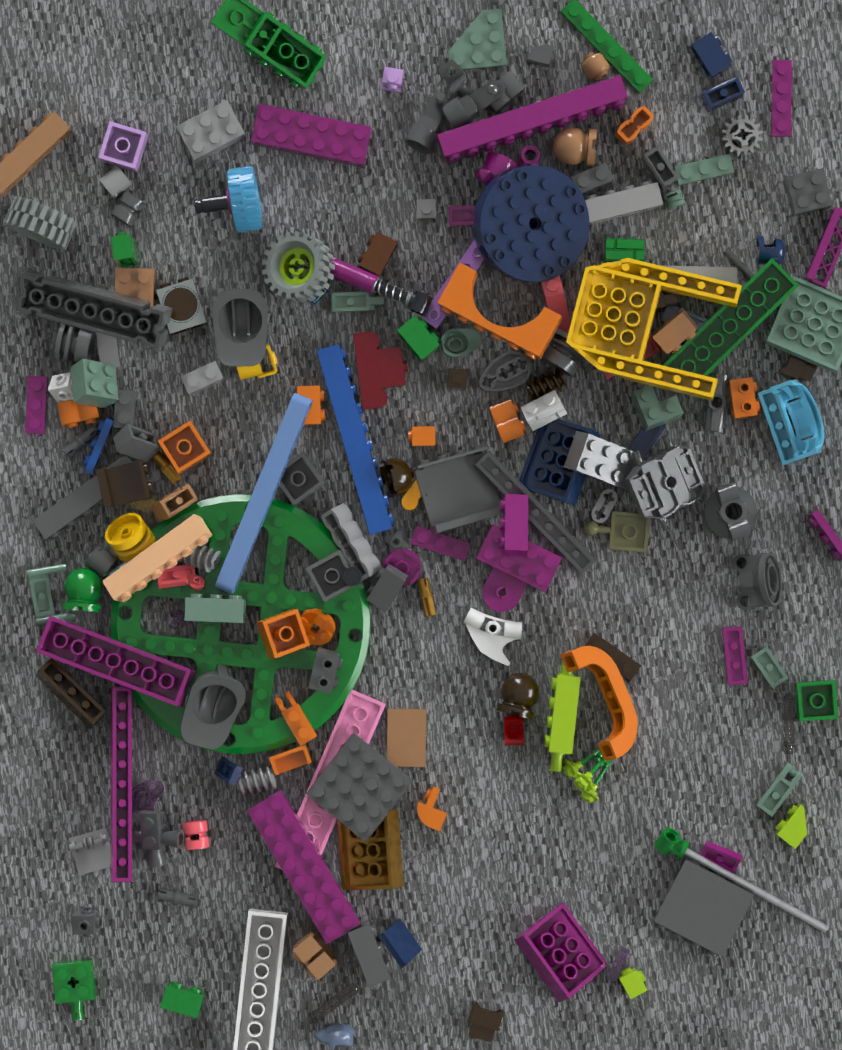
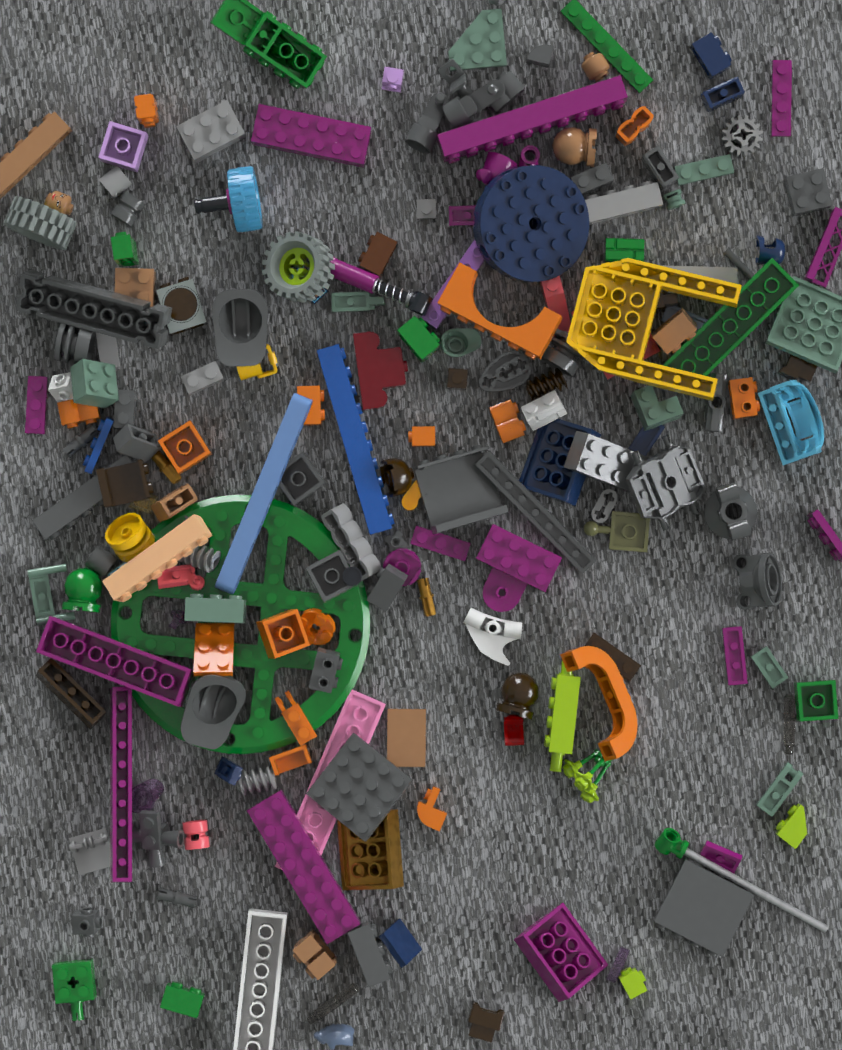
magenta brick [499,494,528,556] -> none
none -> medium nougat head [44,191,74,216]
none -> orange brick [134,94,159,128]
none -> orange plate [193,623,235,676]

